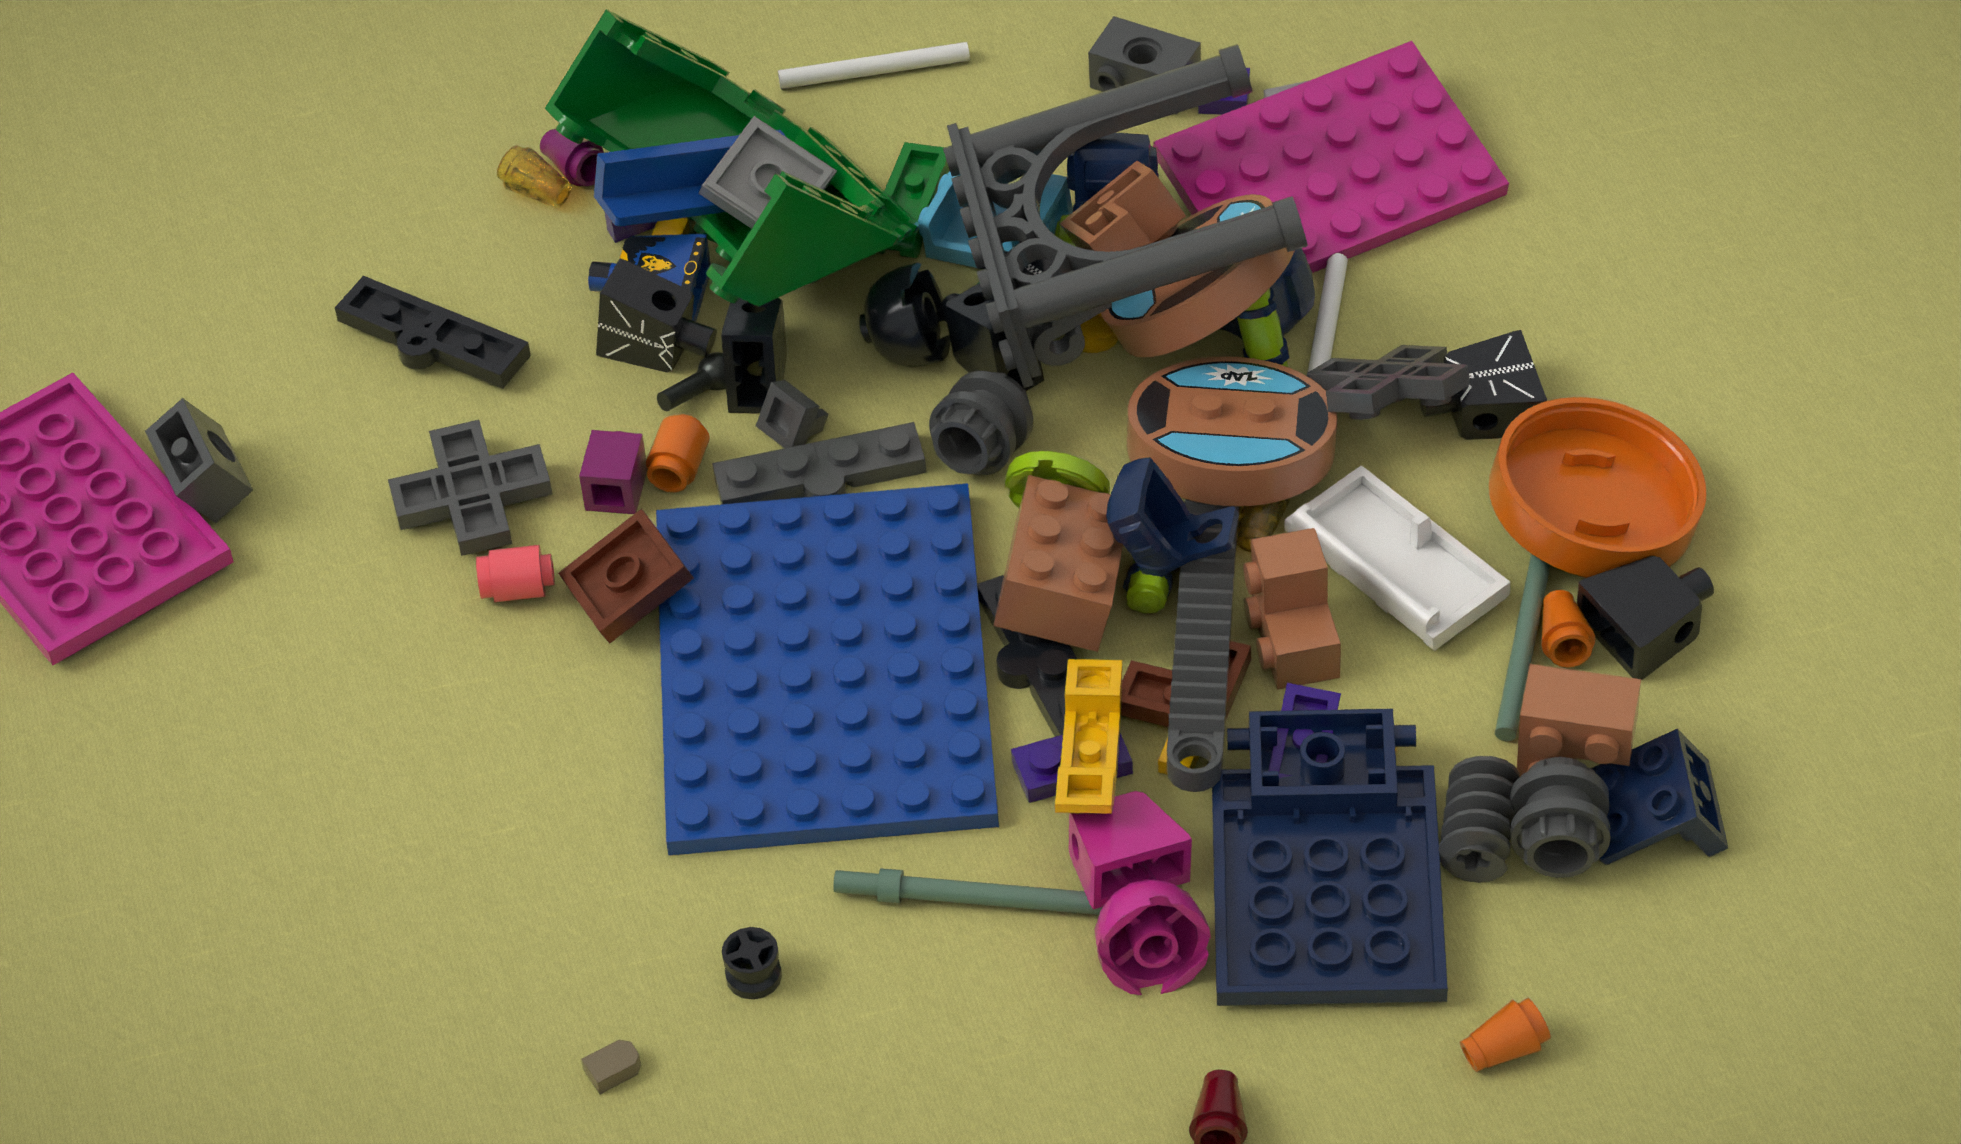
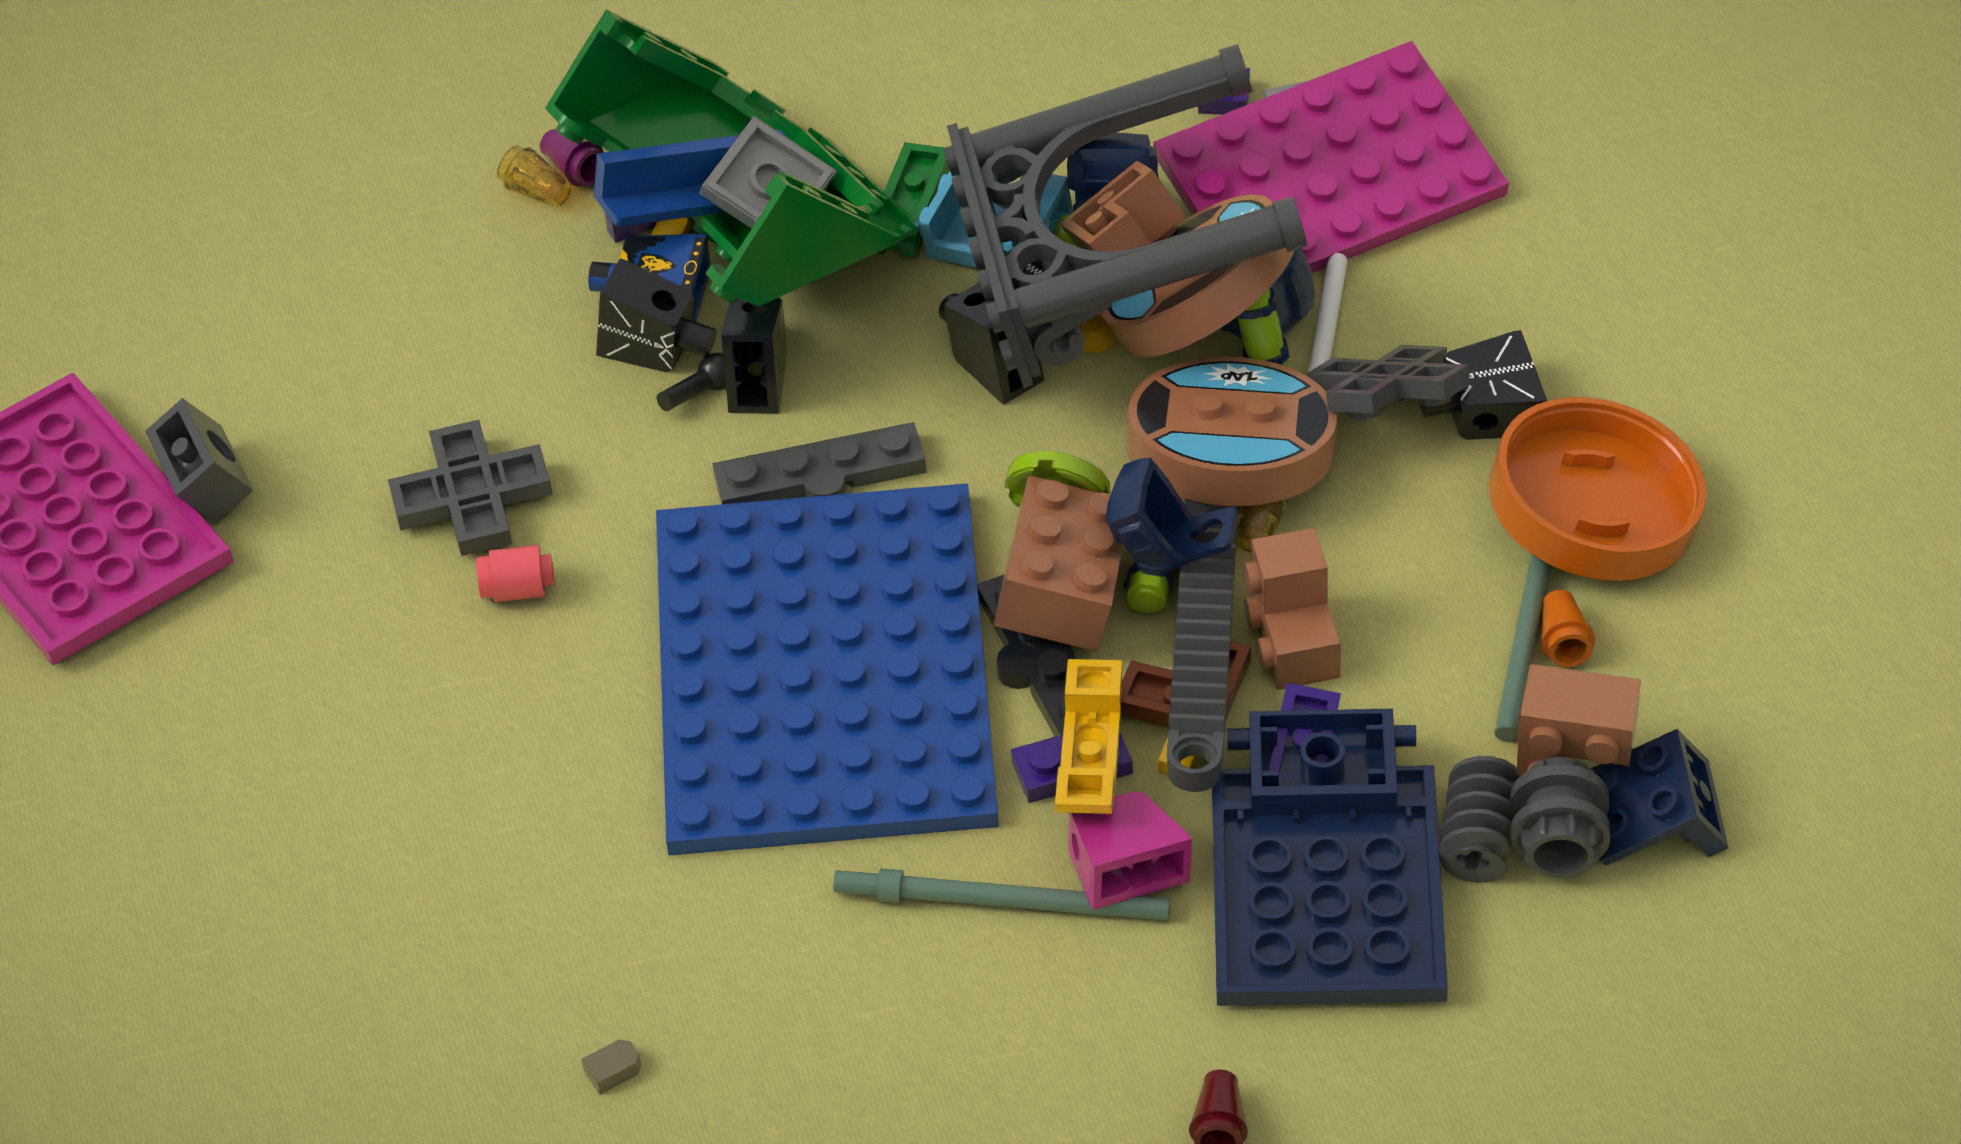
black hinge [335,276,531,389] -> none
copper plate [558,508,694,644] -> none
magenta brick [579,430,648,514] -> none
orange brick [646,414,710,493] -> none
black wheel [722,927,782,1000] -> none
dark grey tile [756,380,829,448] -> none
white bar [778,42,970,89] -> none
black cylinder [859,262,950,367] -> none
dark grey piece [929,371,1034,475] -> none
dark grey brick [1088,16,1201,115] -> none
dark pink cylinder [1094,879,1211,995] -> none
white container [1285,465,1510,650] -> none
orange cone [1460,998,1551,1072] -> none
black torso [1577,556,1714,680] -> none

